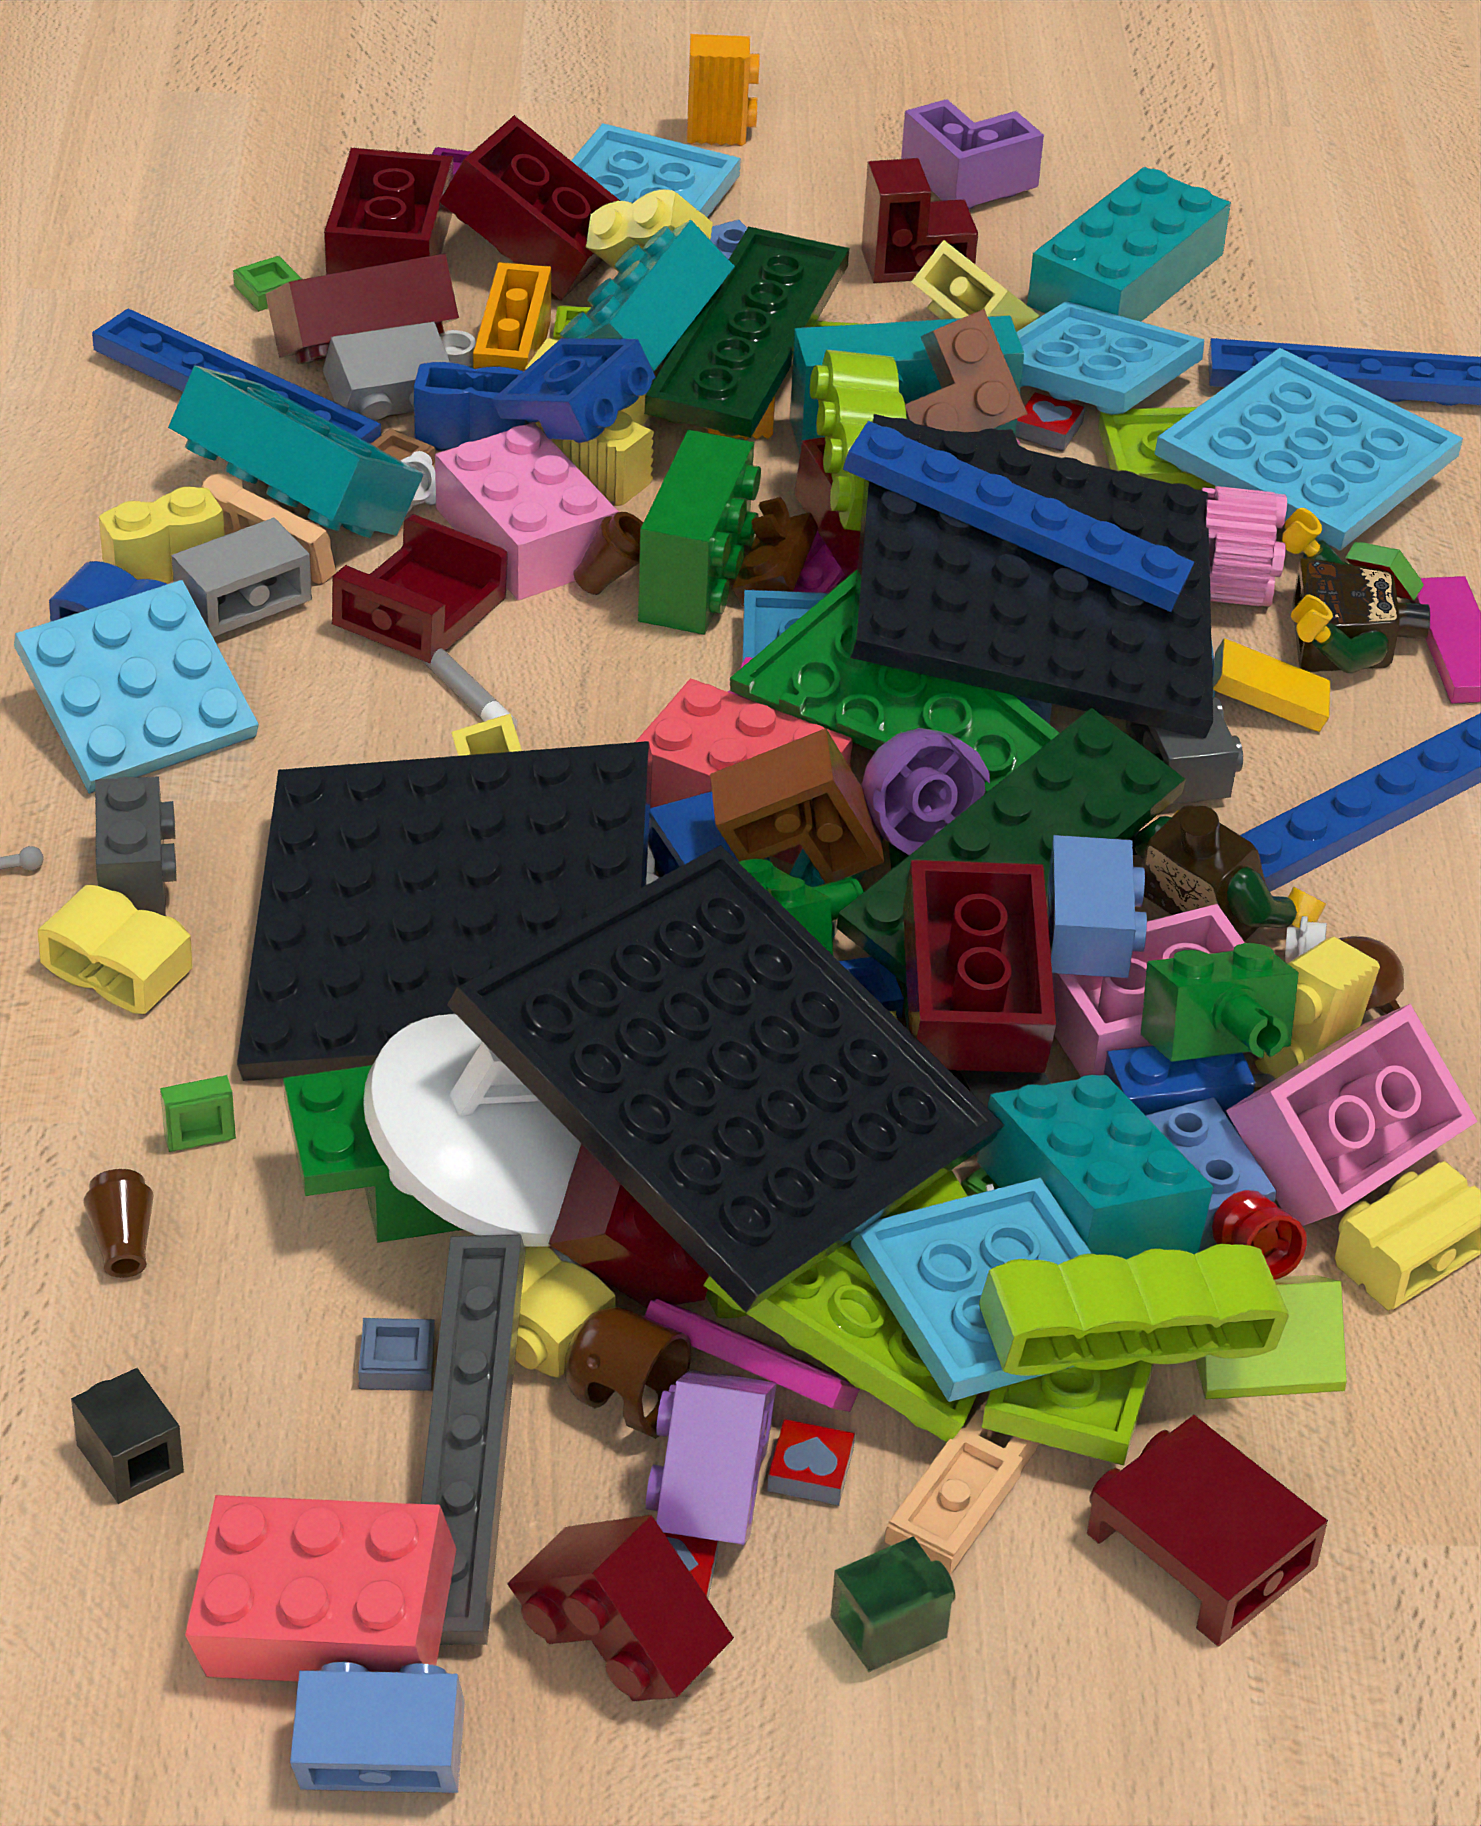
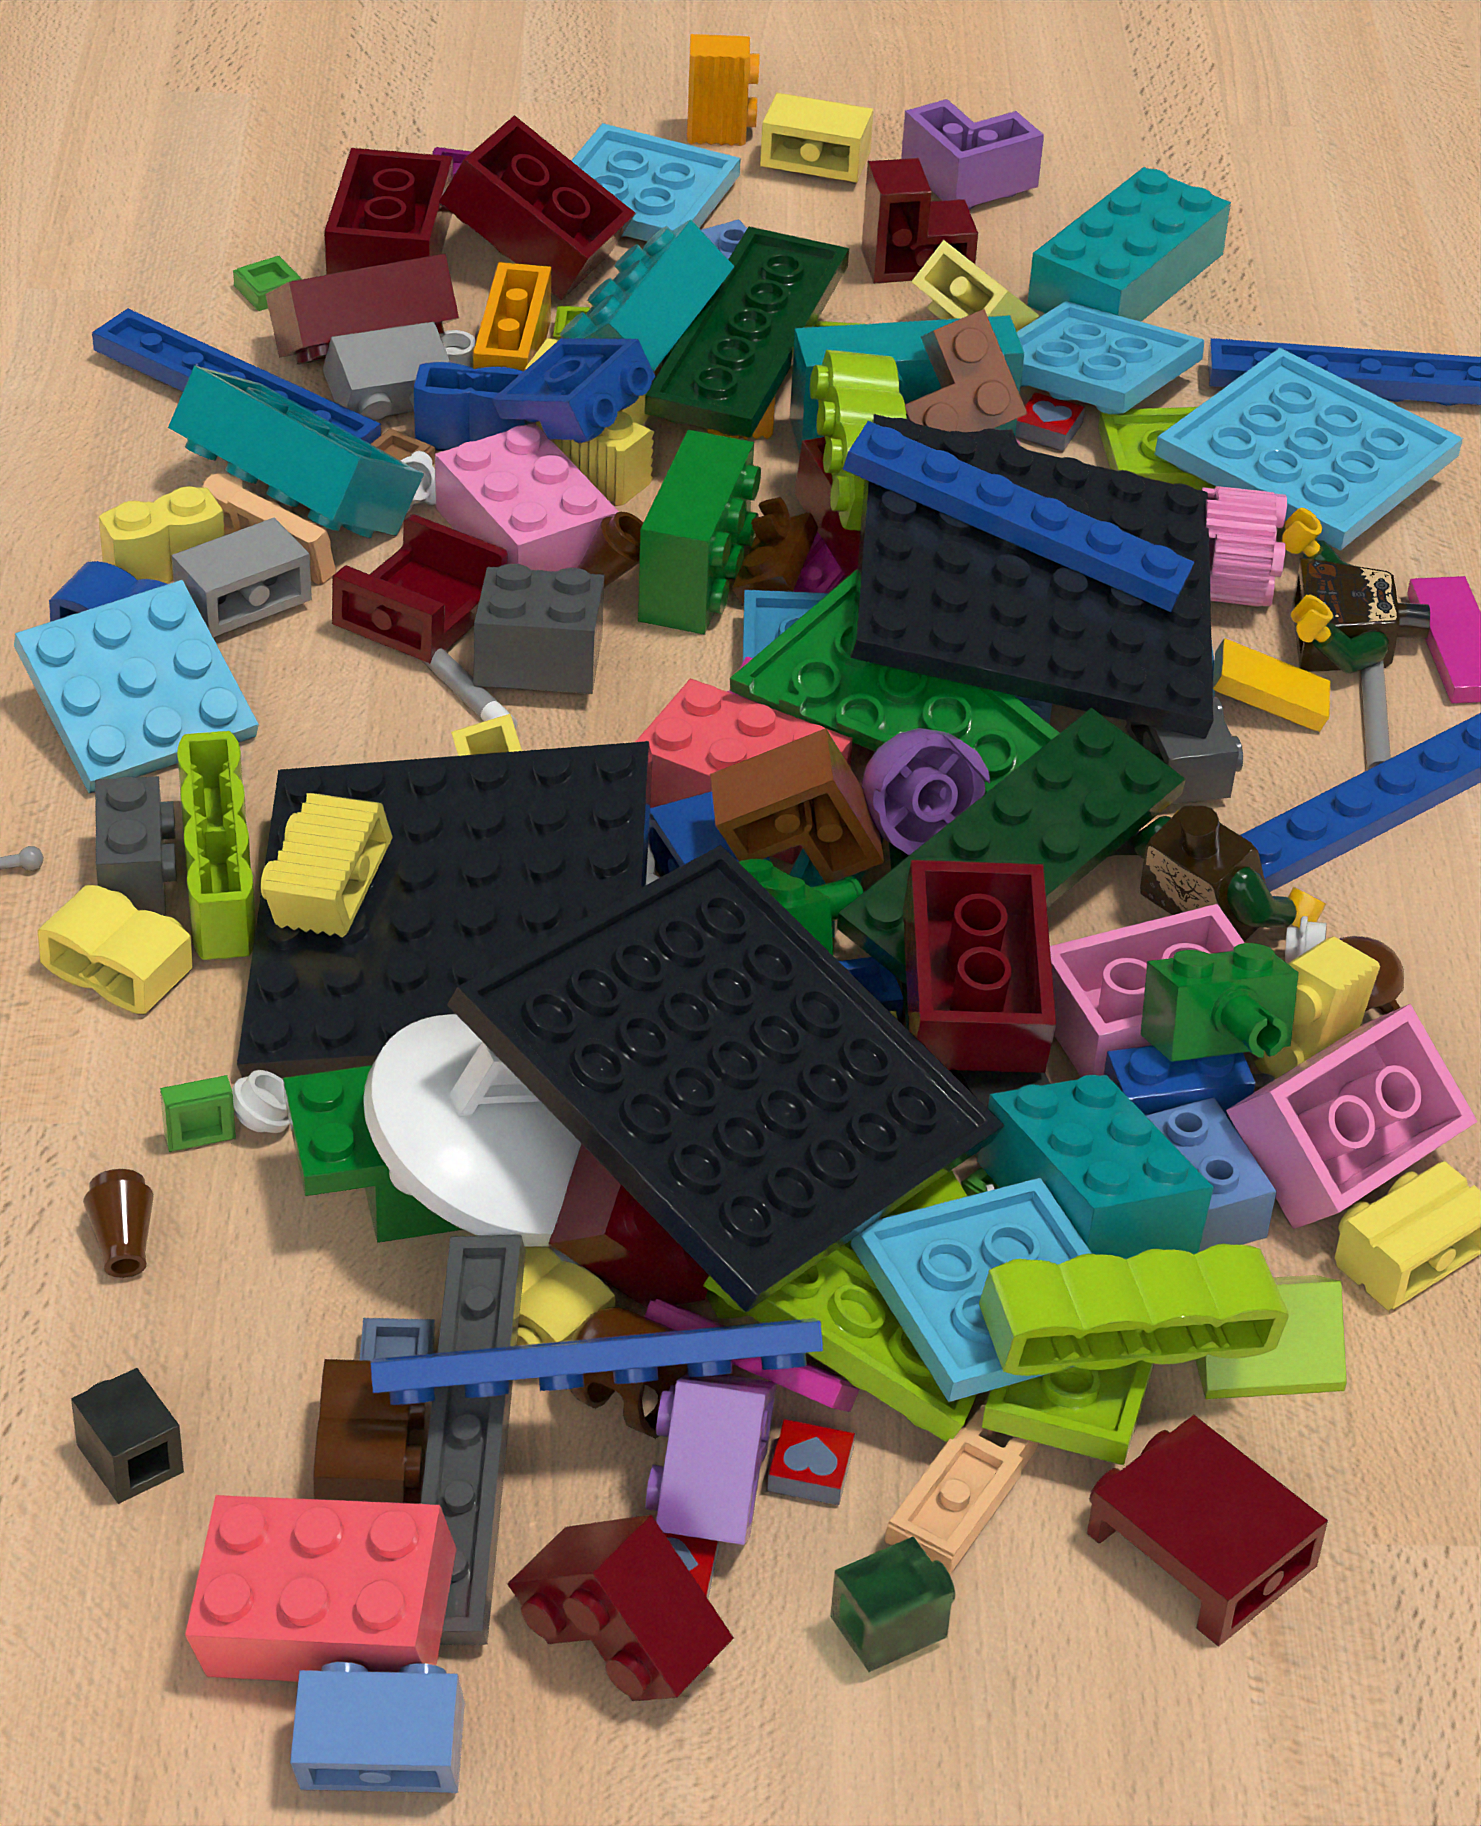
light yellow brick [586,189,713,272] -> none
medium blue brick [1047,835,1147,978] -> none
red wheel [1212,1190,1307,1280] -> none
bright green tile [1345,542,1424,601] -> none
none -> lime brick [177,731,256,960]
none -> white plate [232,1070,290,1133]
none -> light yellow brick [261,793,393,938]
none -> reddish brown brick [313,1359,426,1503]
none -> blue plate [371,1318,823,1405]
none -> dark grey brick [473,564,604,694]
none -> light yellow brick [760,93,874,182]
none -> light grey bar [1361,660,1391,770]

